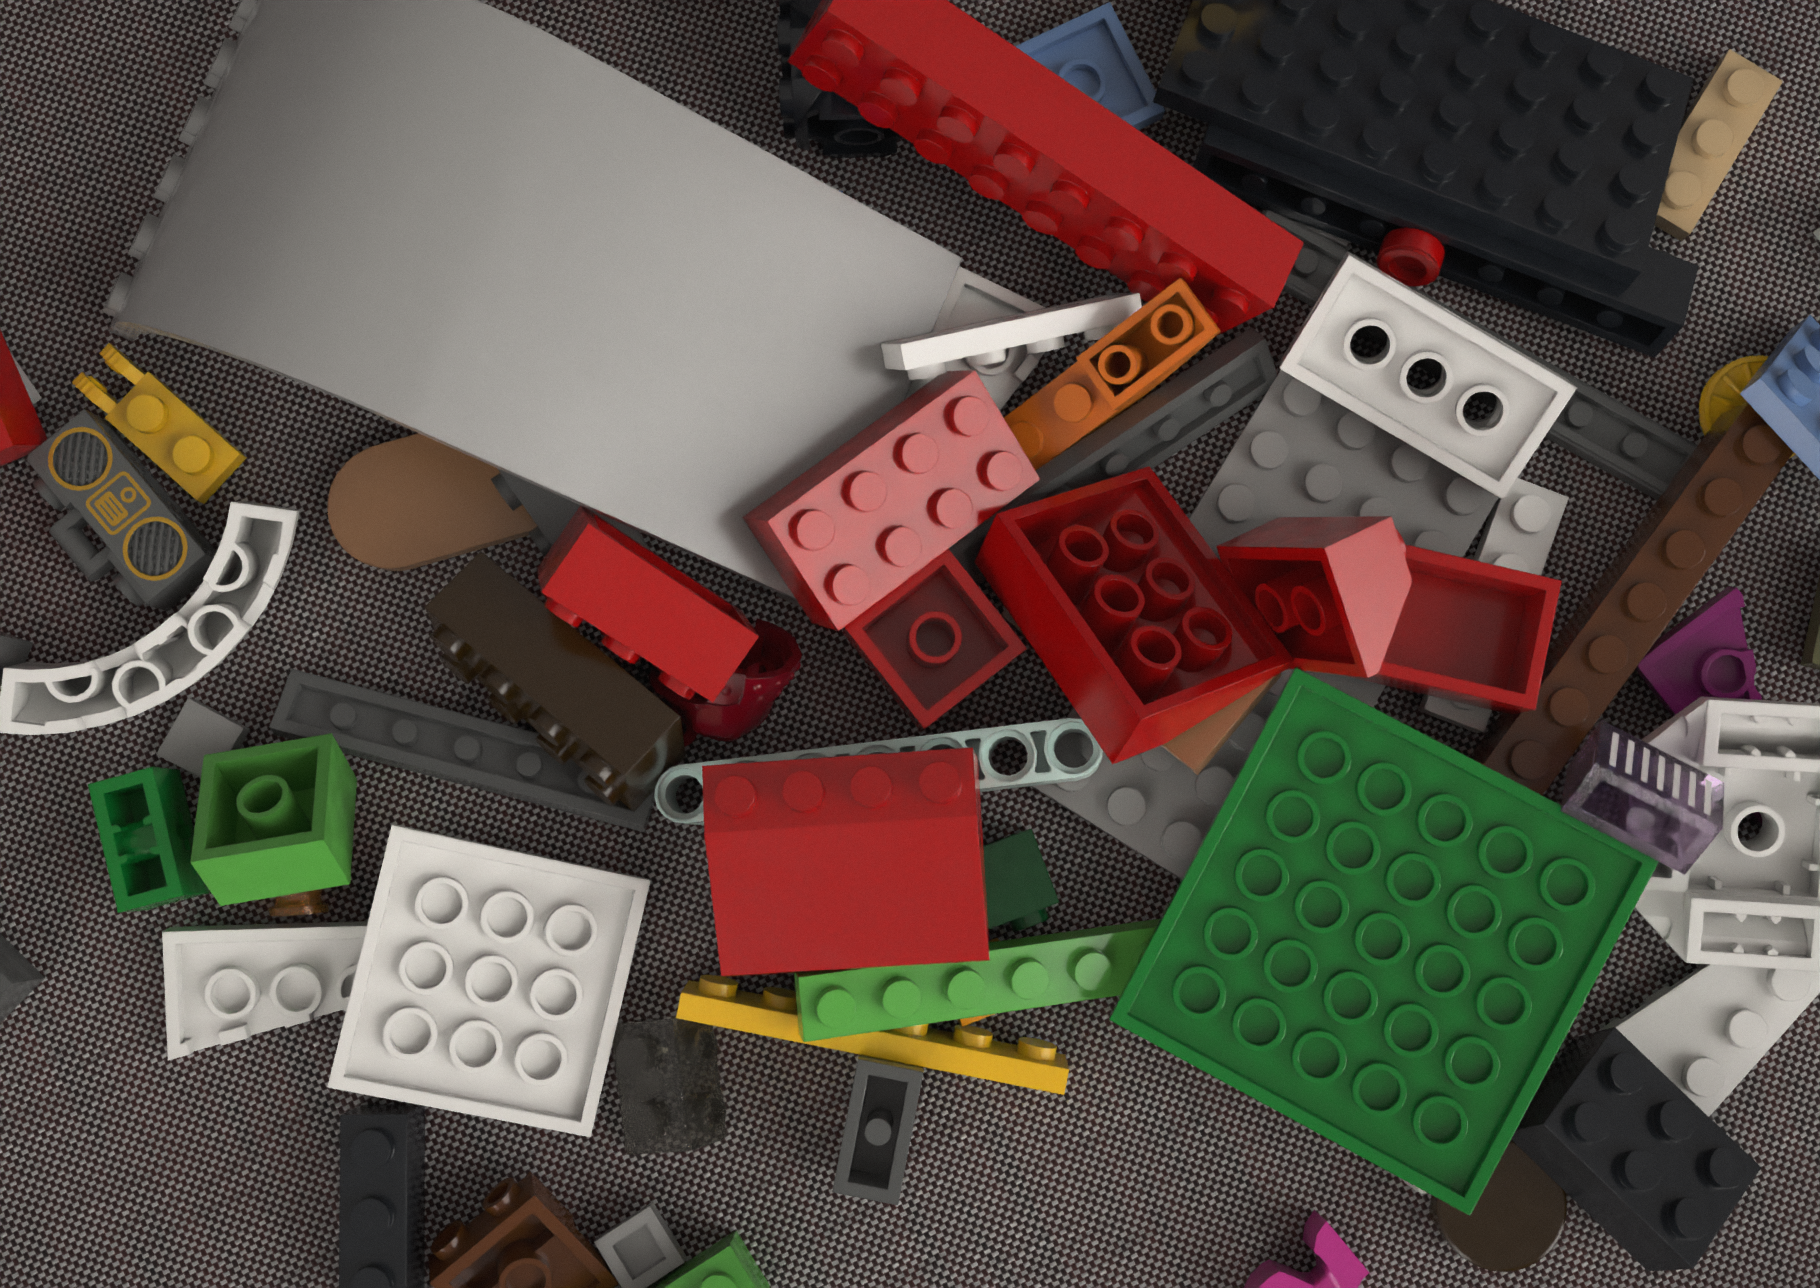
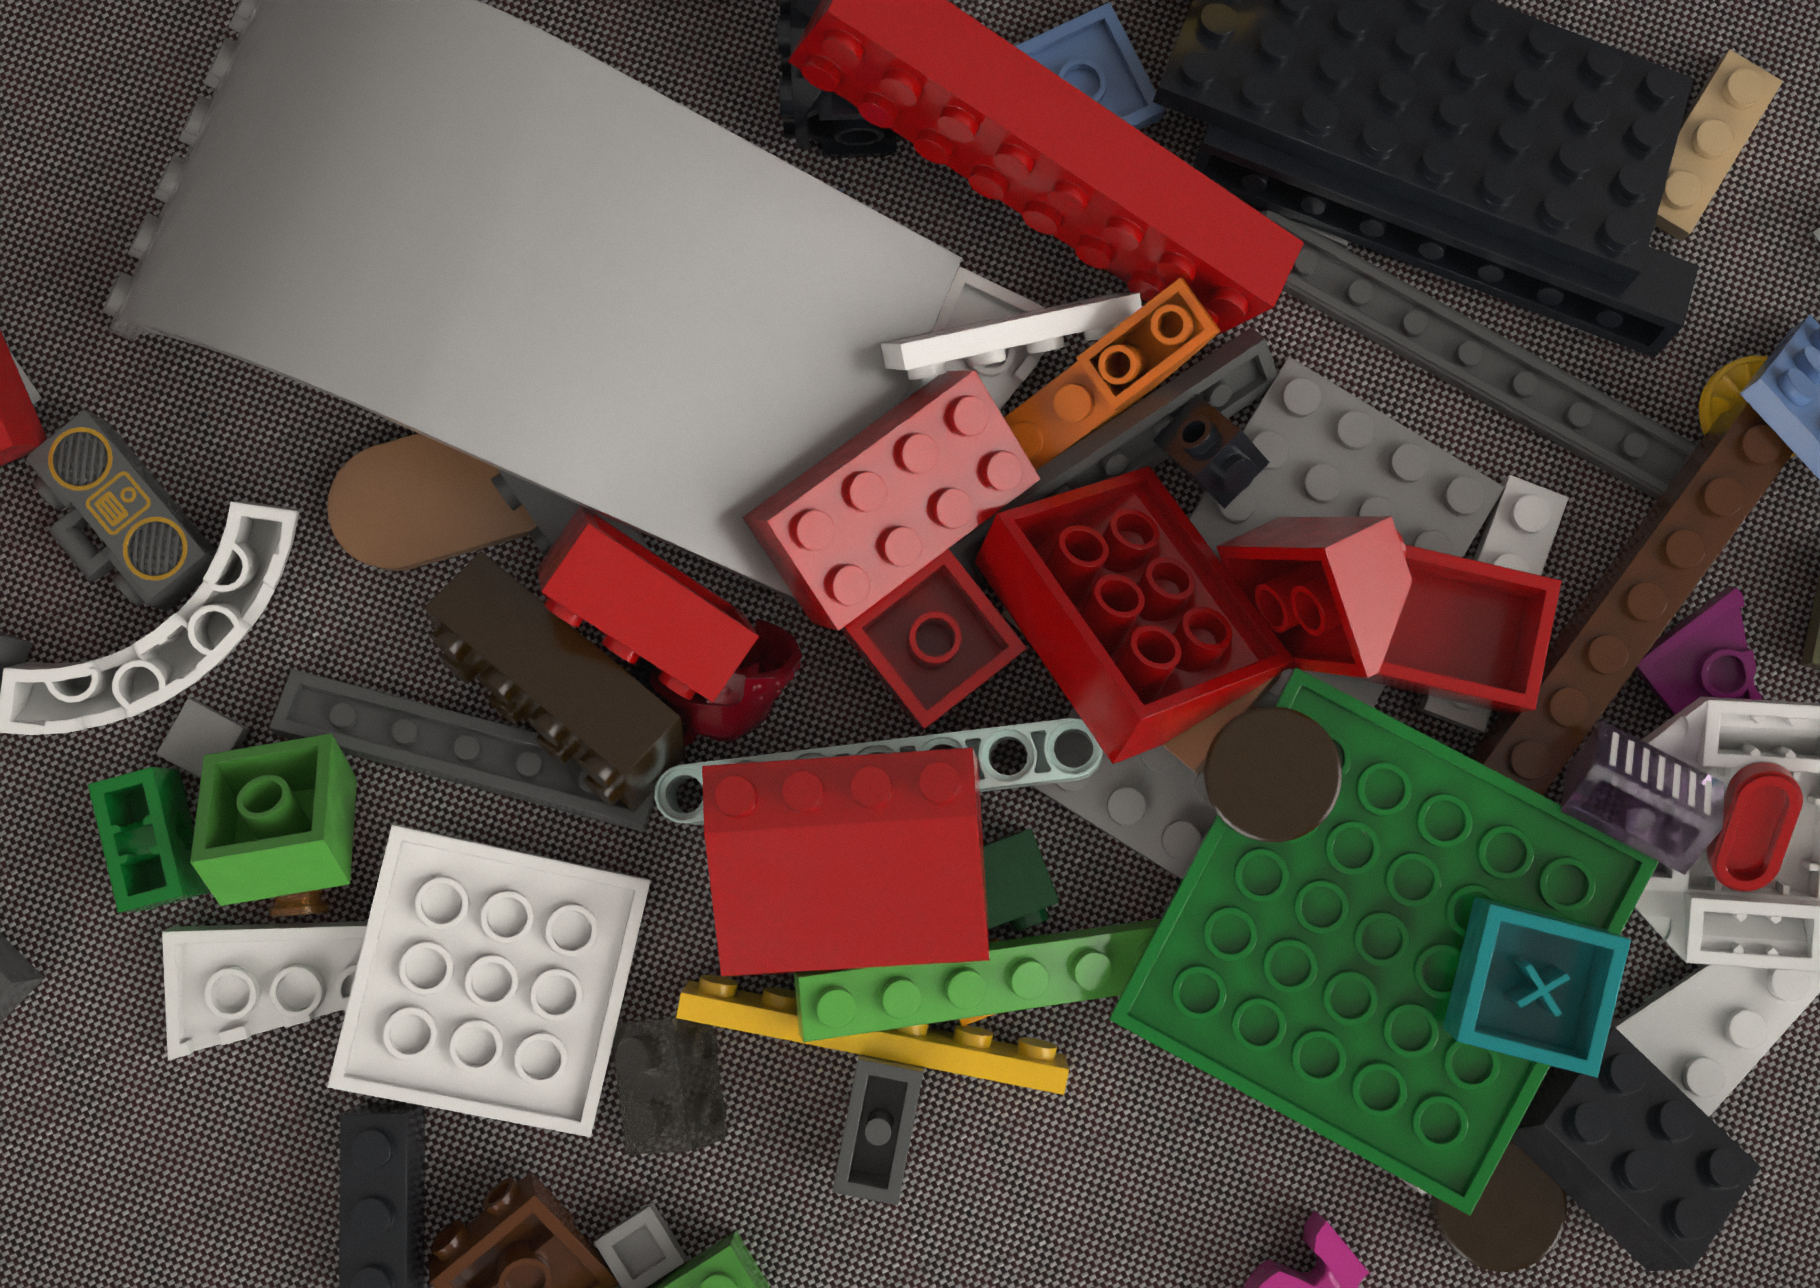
yellow hinge [72,343,247,504] -> none
white brick [1279,251,1577,499] -> none
red tile [1377,228,1445,287] -> none
none -> black brick [1153,394,1270,508]
none -> dark brown tile [1203,707,1342,842]
none -> teal brick [1443,897,1631,1078]
none -> red tile [1706,762,1803,892]

